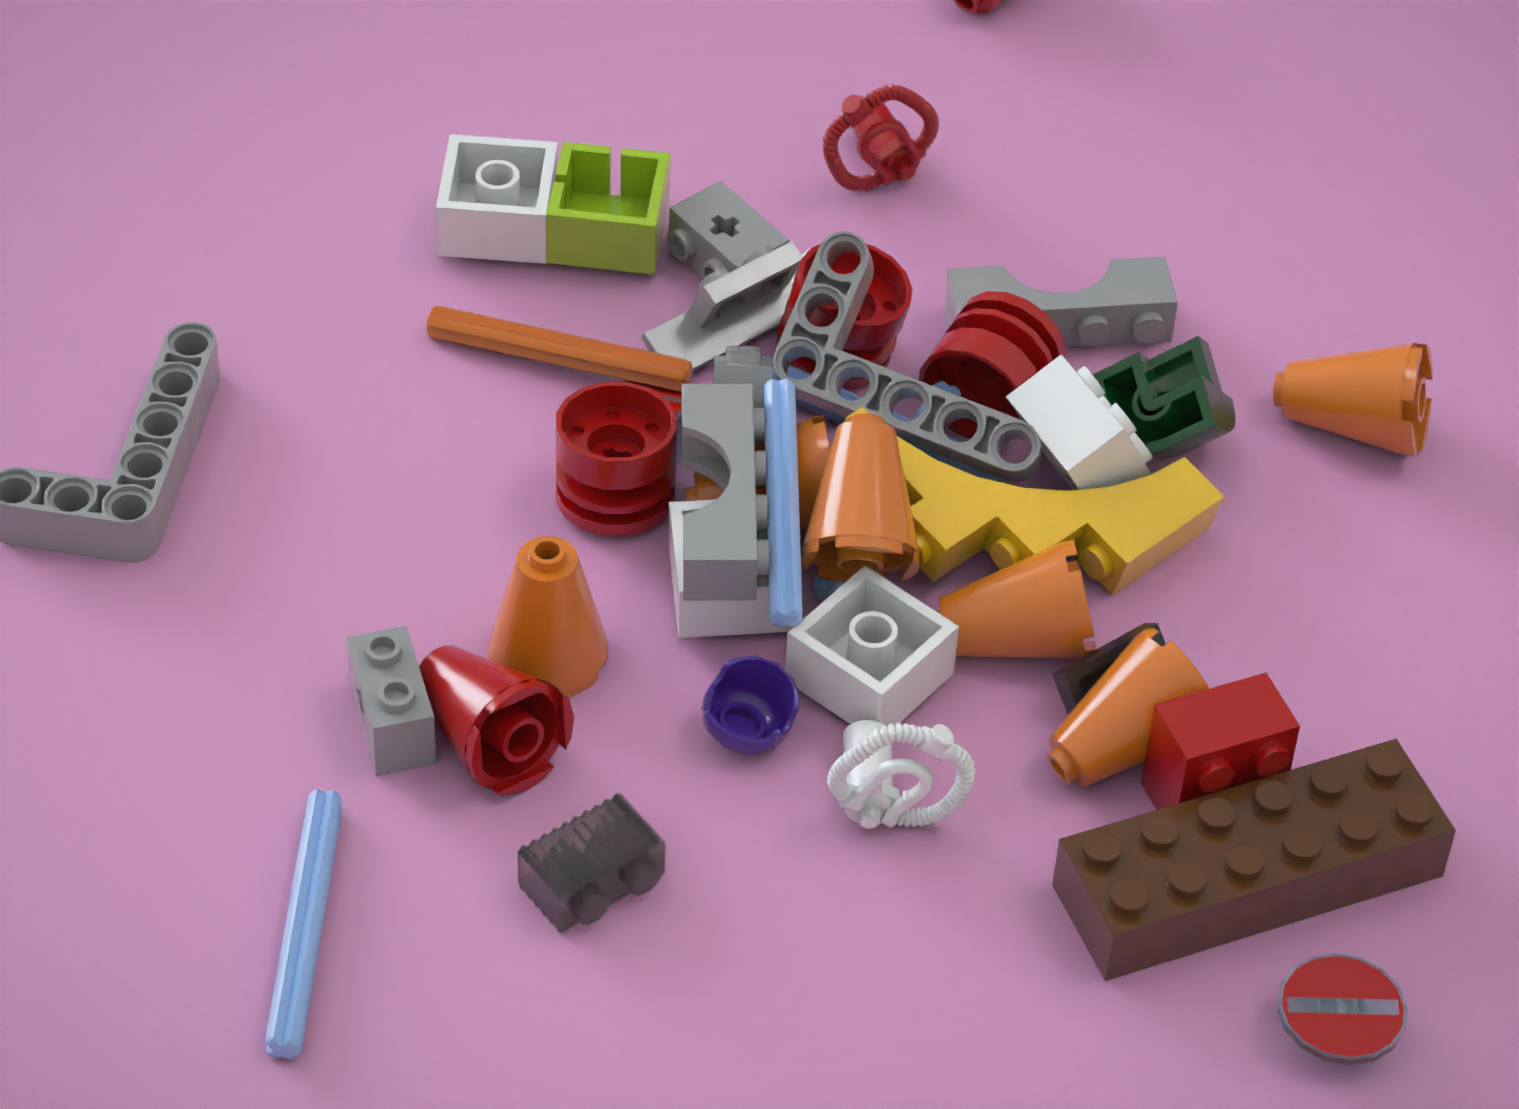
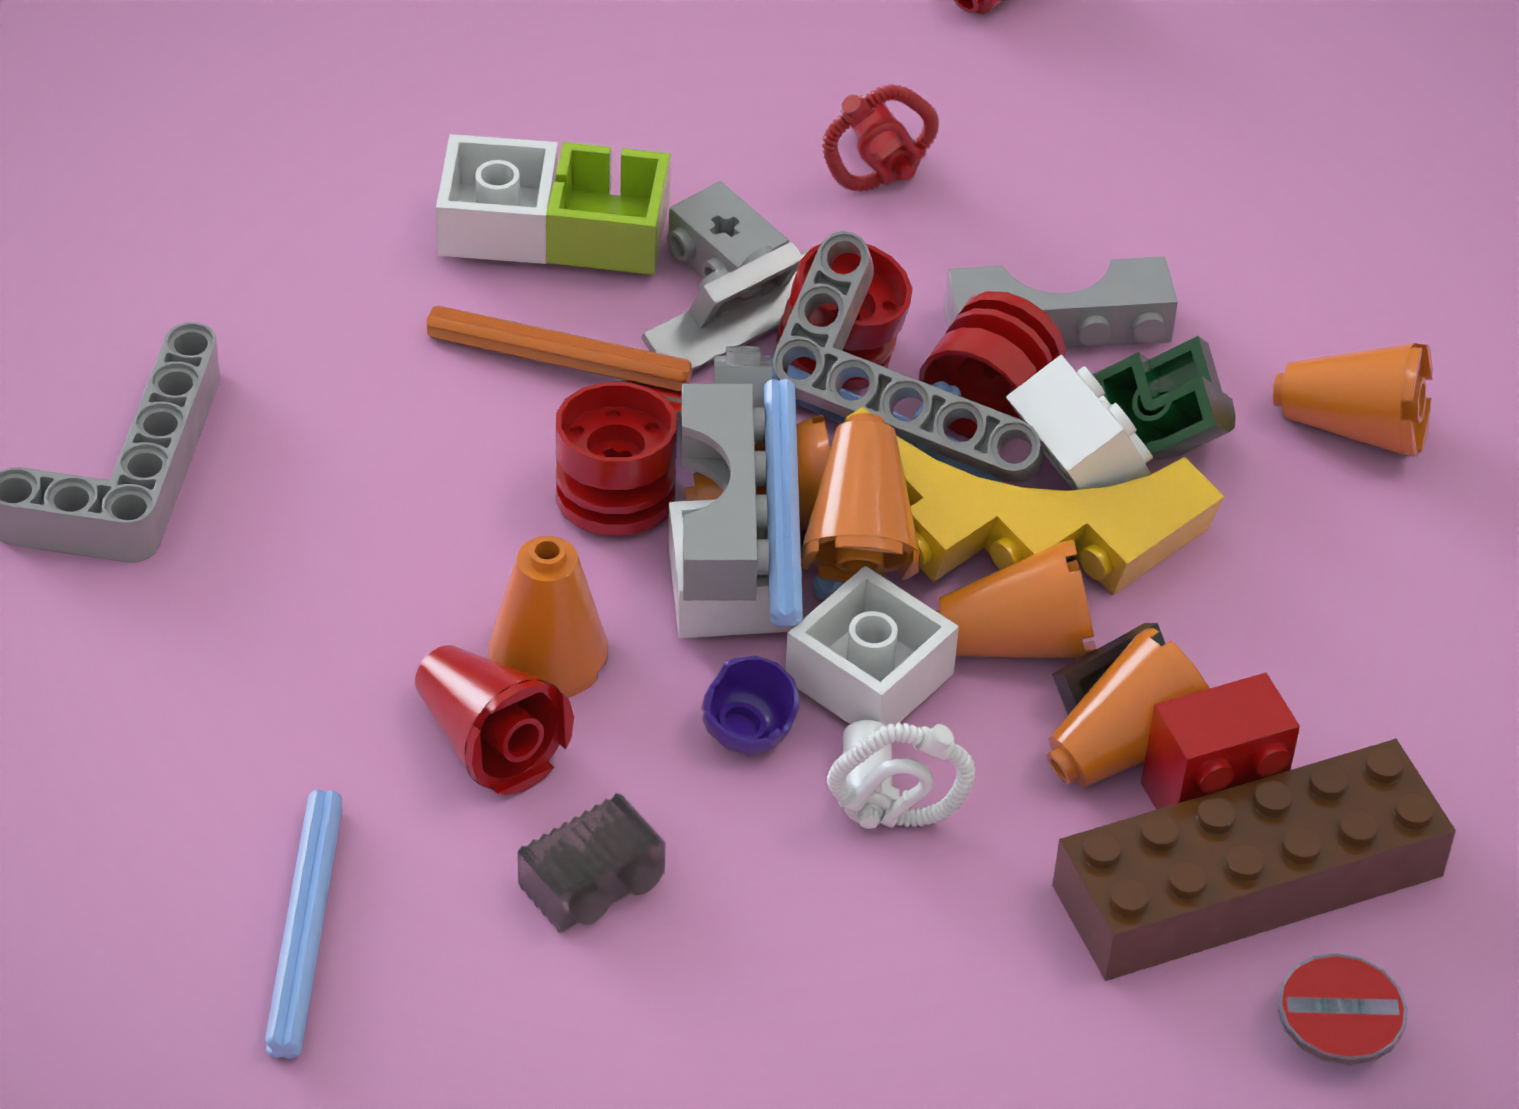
light grey brick [346,626,436,776] -> none

